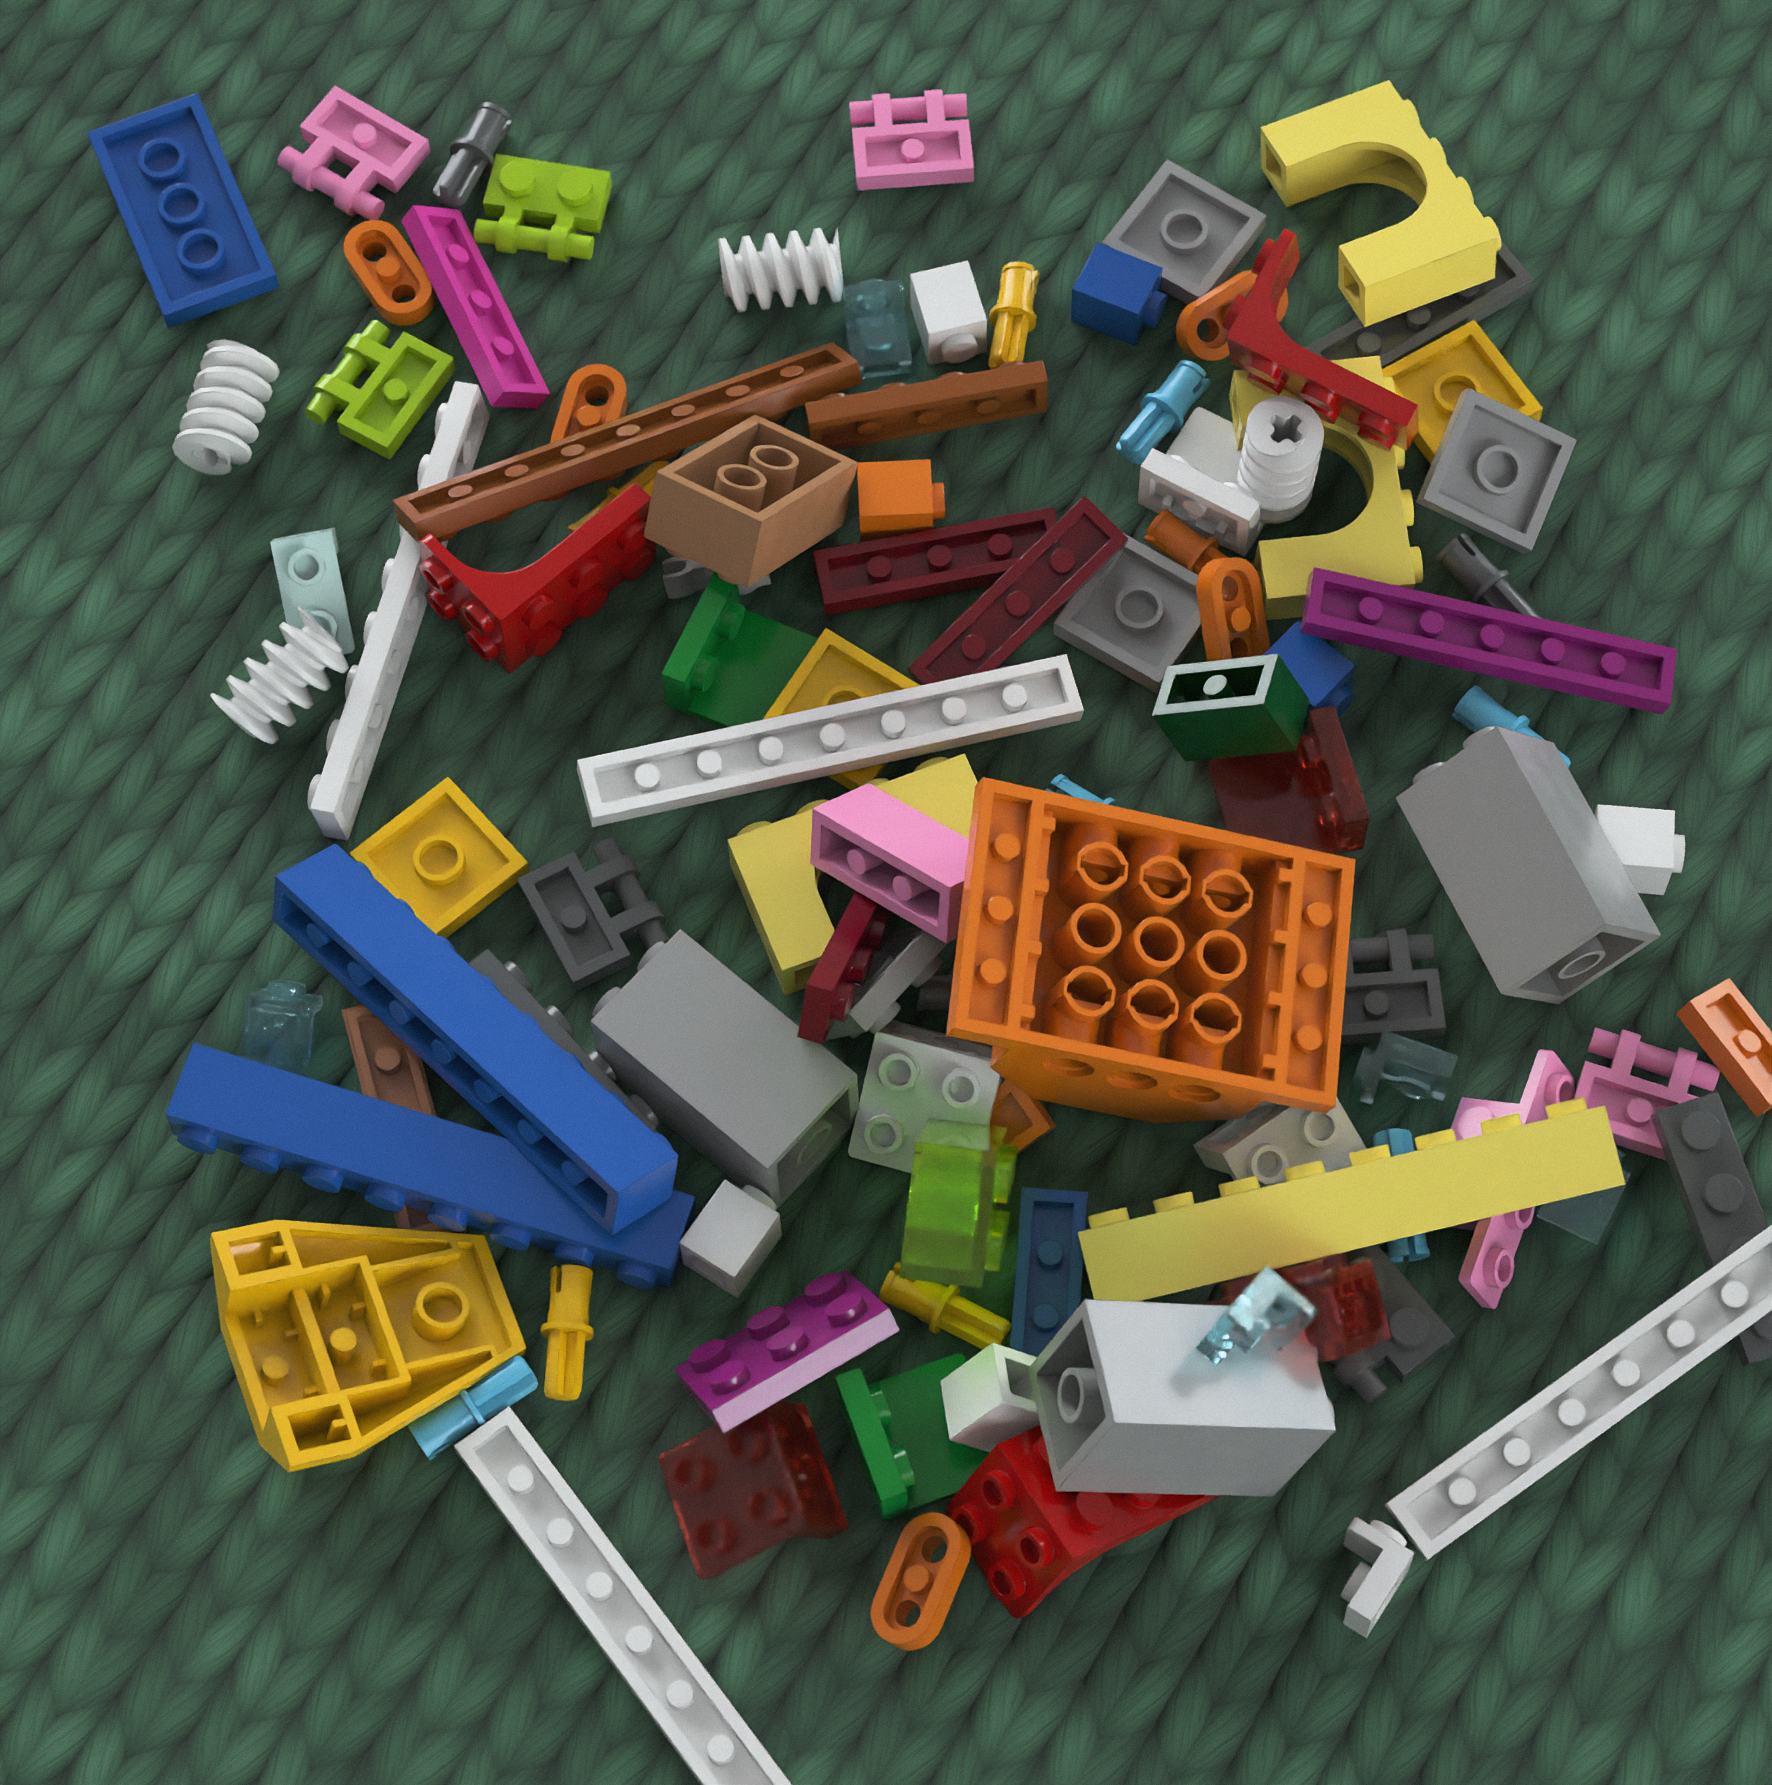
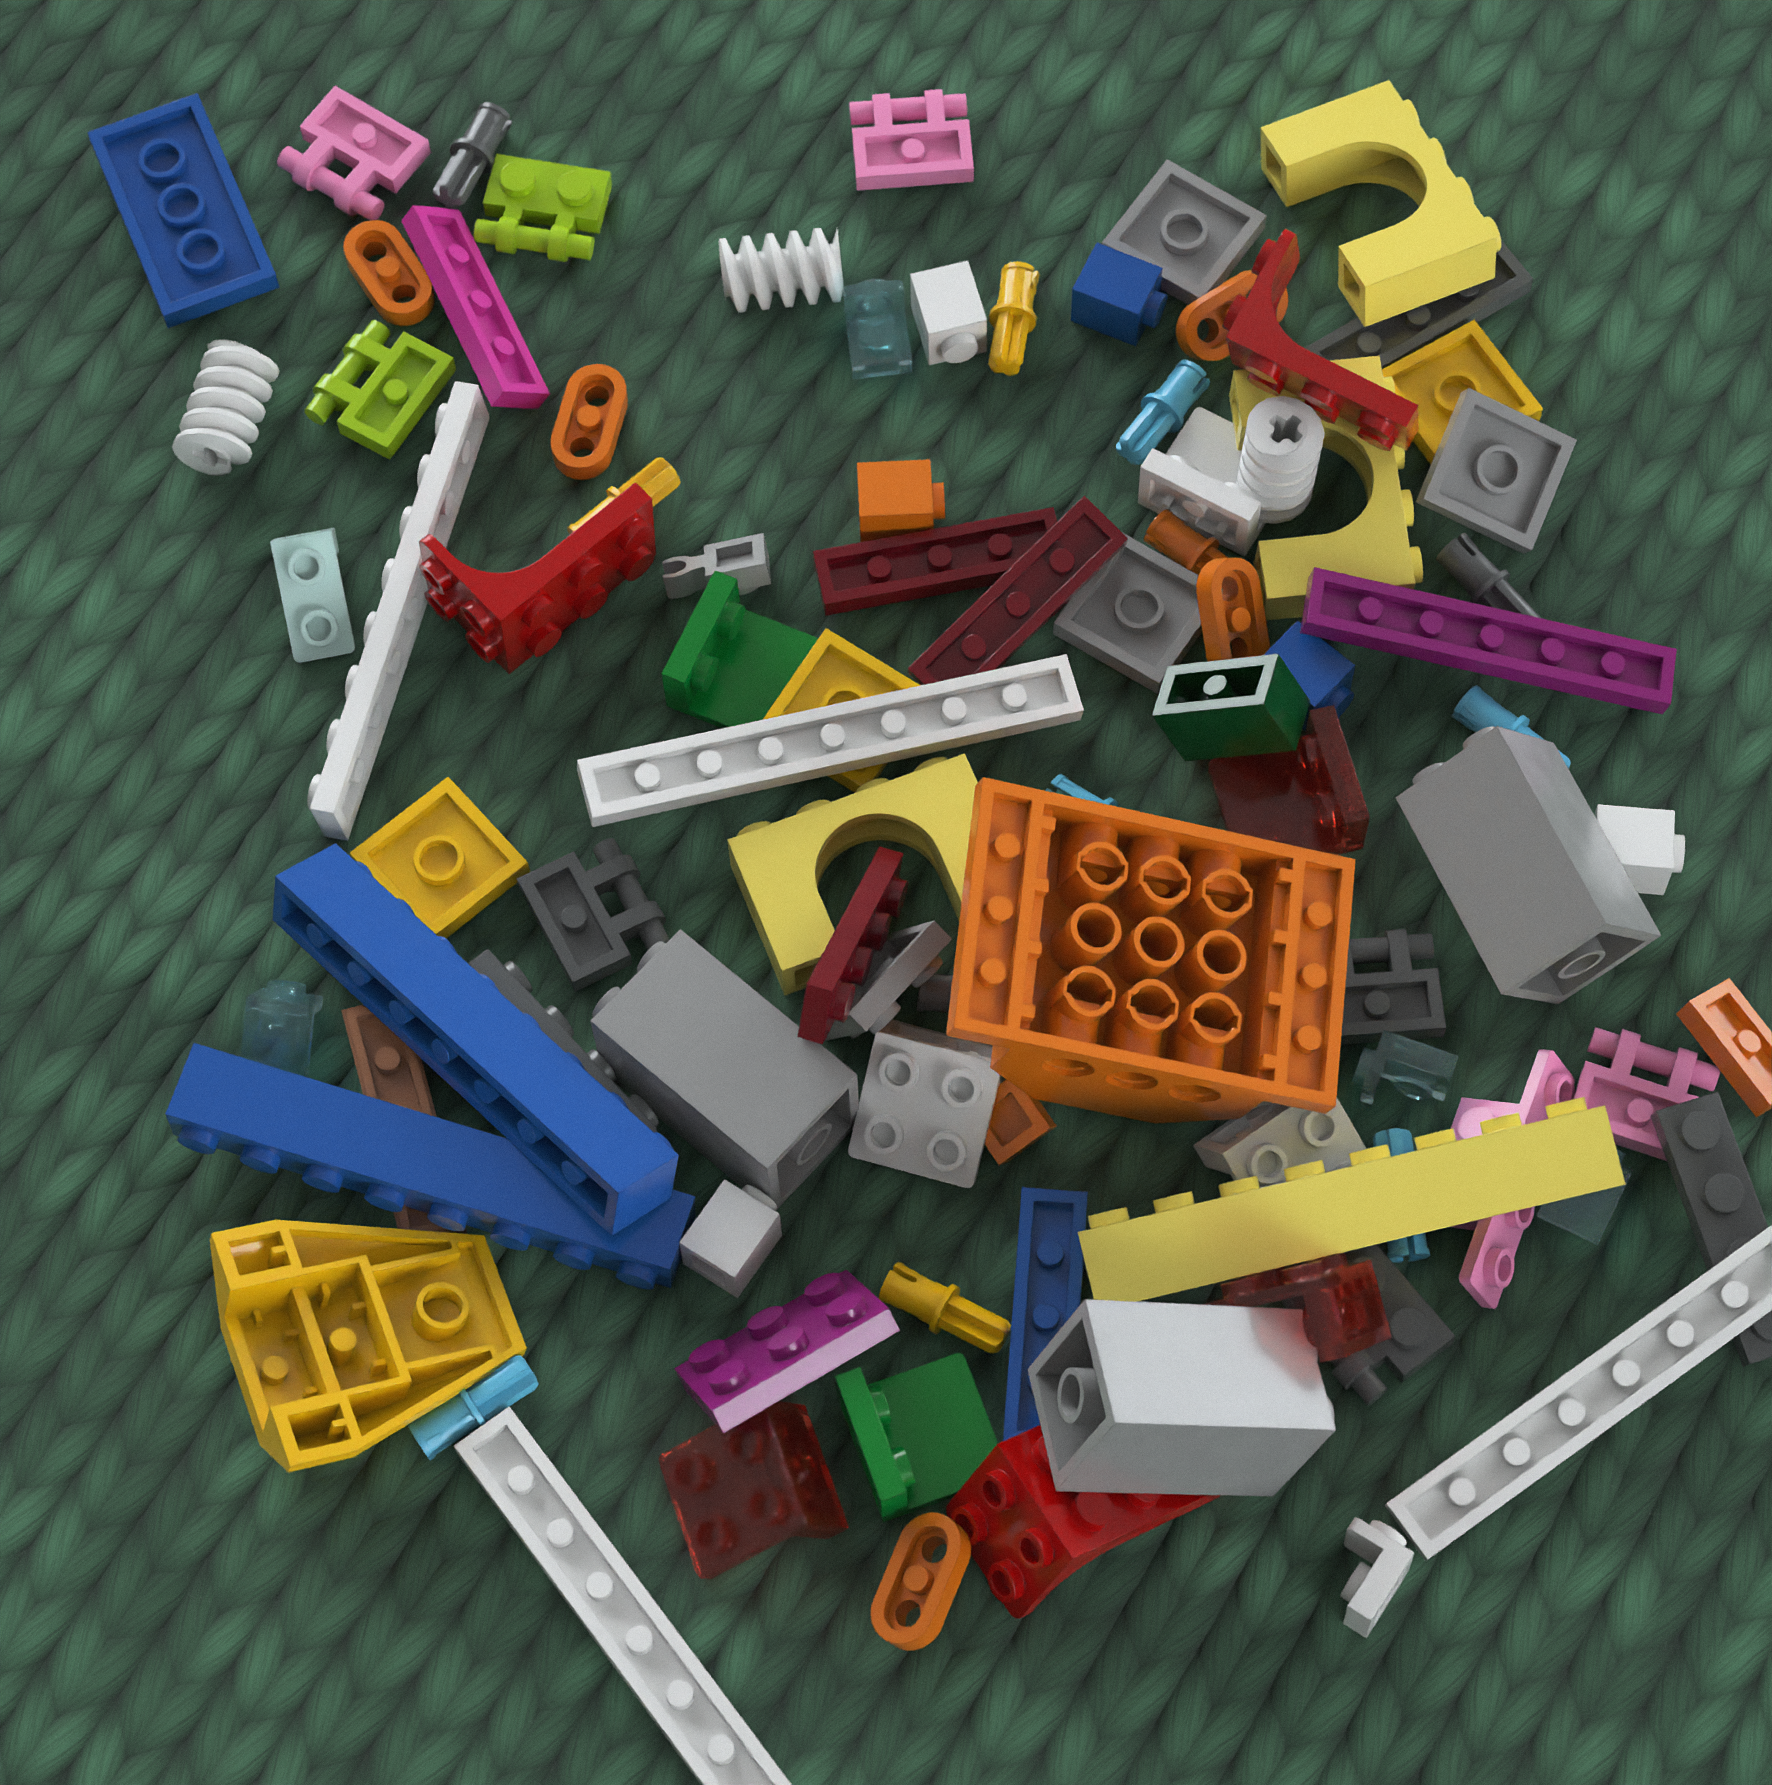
white piece [210,606,349,744] -> none
dark orange plate [392,342,862,544] -> none
yellow axle [541,1265,594,1401] -> none
medium nougat brick [643,414,858,588] -> none
dark orange plate [804,360,1048,450] -> none
bright pink brick [810,783,969,944] -> none
clear neon green brick [899,1118,1018,1288] -> none
white brick [940,1343,1040,1452] -> none
clear light blue bracket [1195,1265,1317,1366] -> none

